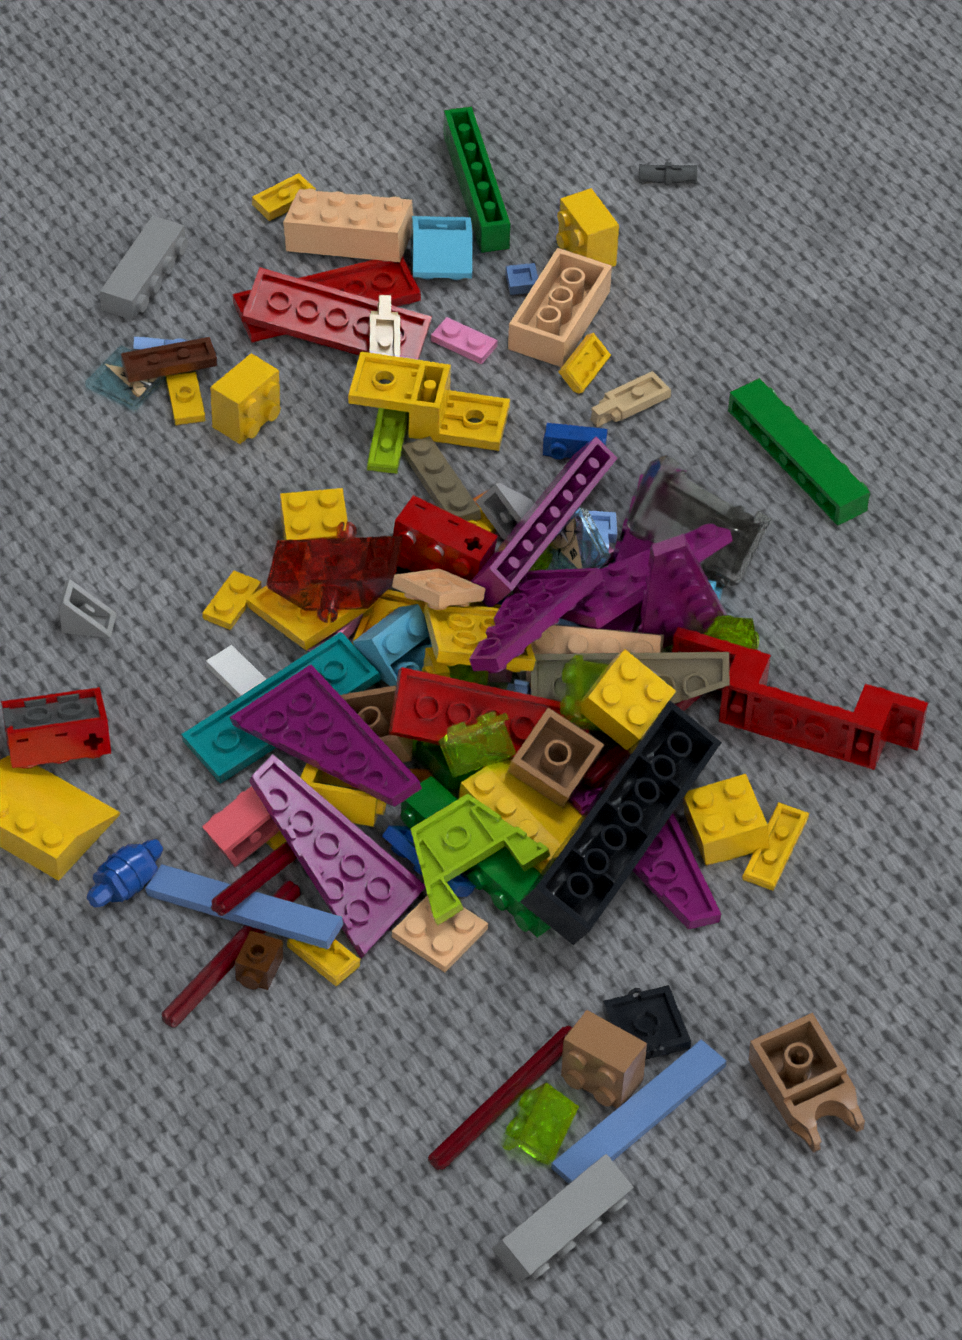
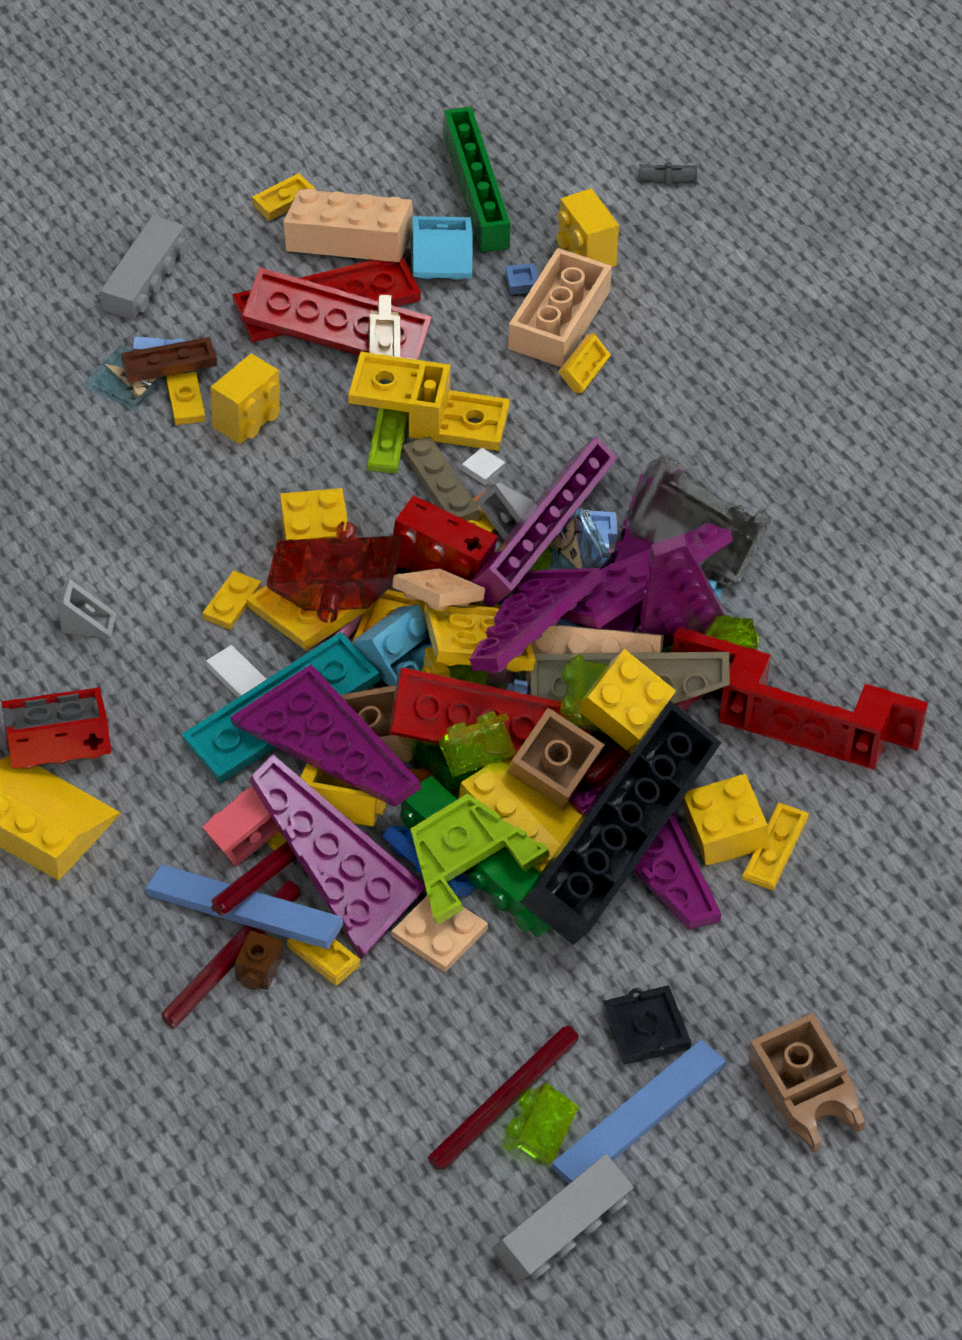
blue piece [87,839,163,907] -> none
bright pink plate [431,317,498,364] -> none
blue bracket [543,423,608,459] -> none
medium nougat brick [561,1010,647,1108] -> none
tan hinge [590,371,671,427] -> none
green brick [728,378,870,526] -> none
none -> white tile [462,448,505,485]

